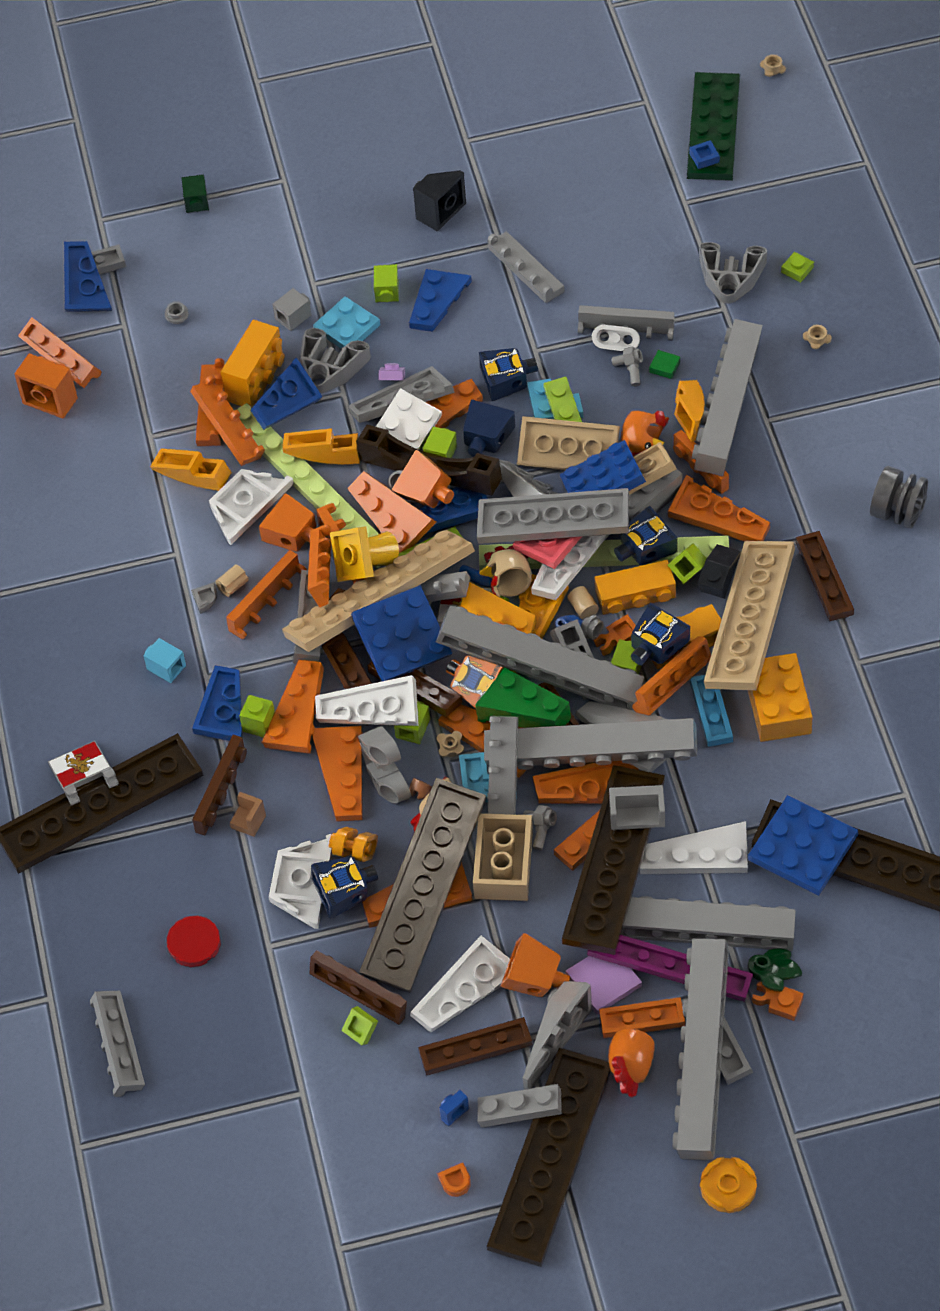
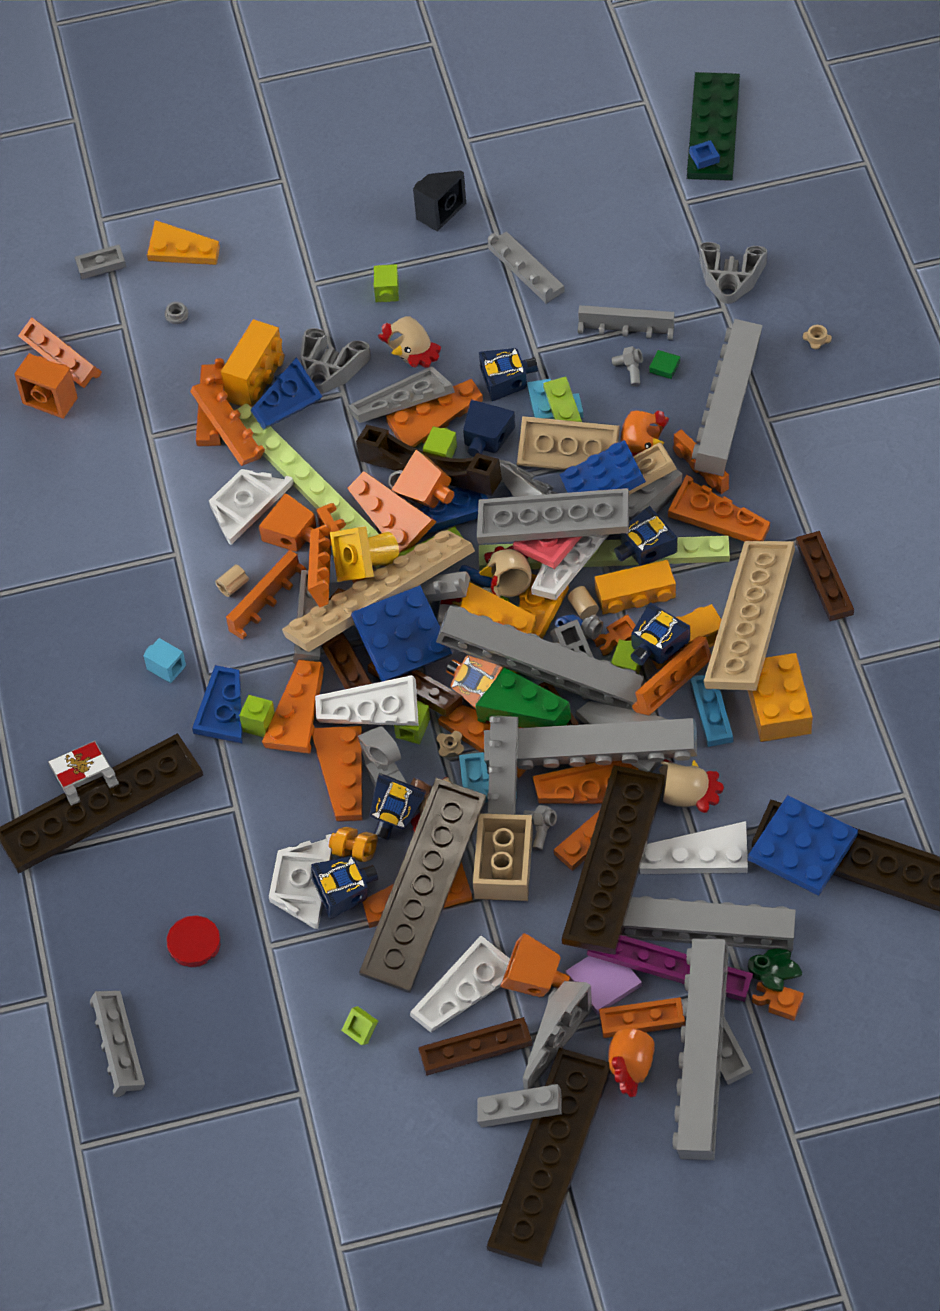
blue wing [64,241,112,312] -> none
light orange slope [150,448,232,491] -> none
dark green brick [181,174,209,213] -> none
light grey tile [191,582,217,614] -> none
reddish brown plate [192,735,247,835] -> none
medium nougat panel [230,792,266,837] -> none
light grey brick [273,288,311,331] -> none
light orange slope [282,428,360,465] -> none
reddish brown plate [309,950,407,1025] -> none
medium azure plate [313,297,380,349] -> none
white plate [376,388,442,450] -> none
lavender plate [379,363,405,380] -> none
blue wing [409,269,472,332] -> none
orange tile [437,1162,470,1197] -> none
blue plate [439,1090,469,1127] -> none
white plate [592,325,640,351] -> none
light grey panel [609,785,665,830] -> none
lime brick [668,543,707,584] -> none
light orange slope [674,380,705,441] -> none
black slope [698,544,741,599] -> none
light orange tile [700,1157,757,1213] -> none
tan plate [760,55,786,77] -> none
lime plate [781,252,814,283] -> none
flat silver wheel [870,466,928,529] -> none
none -> light orange wing [147,220,220,265]
none -> torso [370,772,426,840]
none -> piece [378,316,441,368]
none -> tan piece [659,759,724,813]

